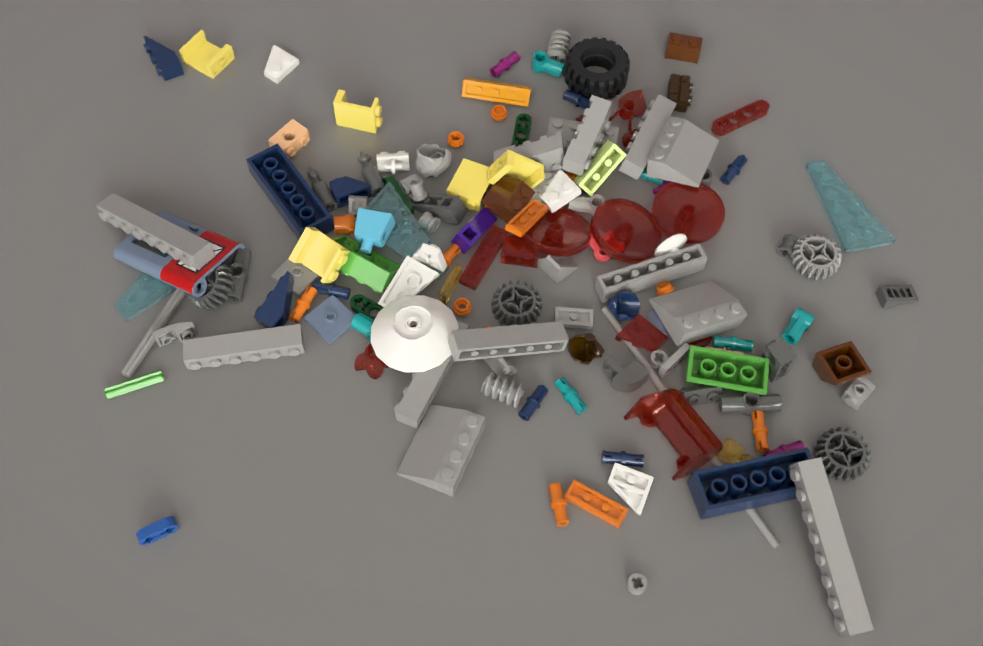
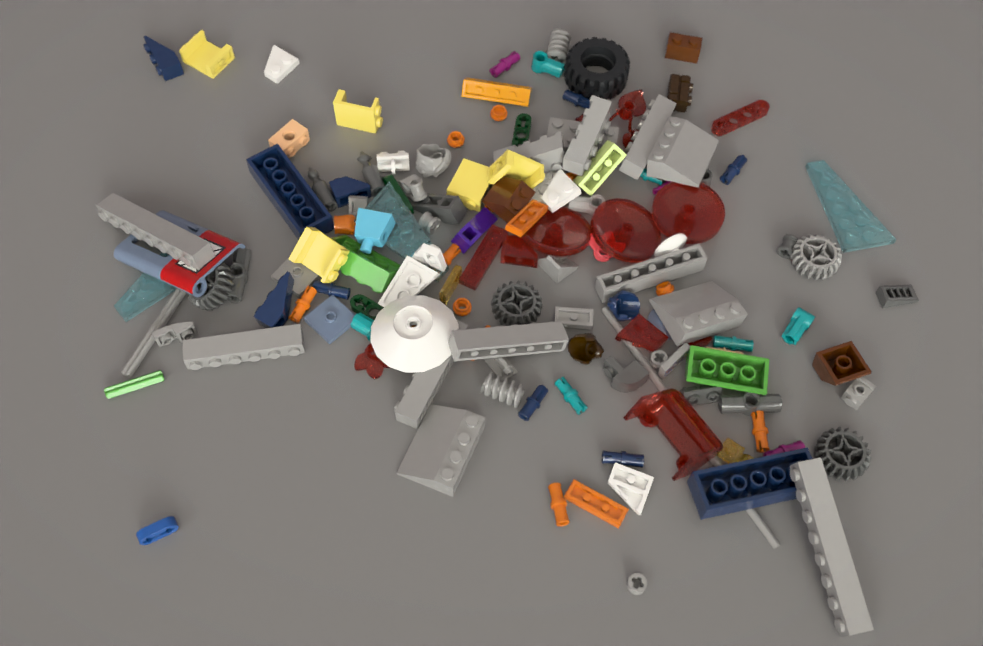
dark grey brick [761,338,797,382] -> none

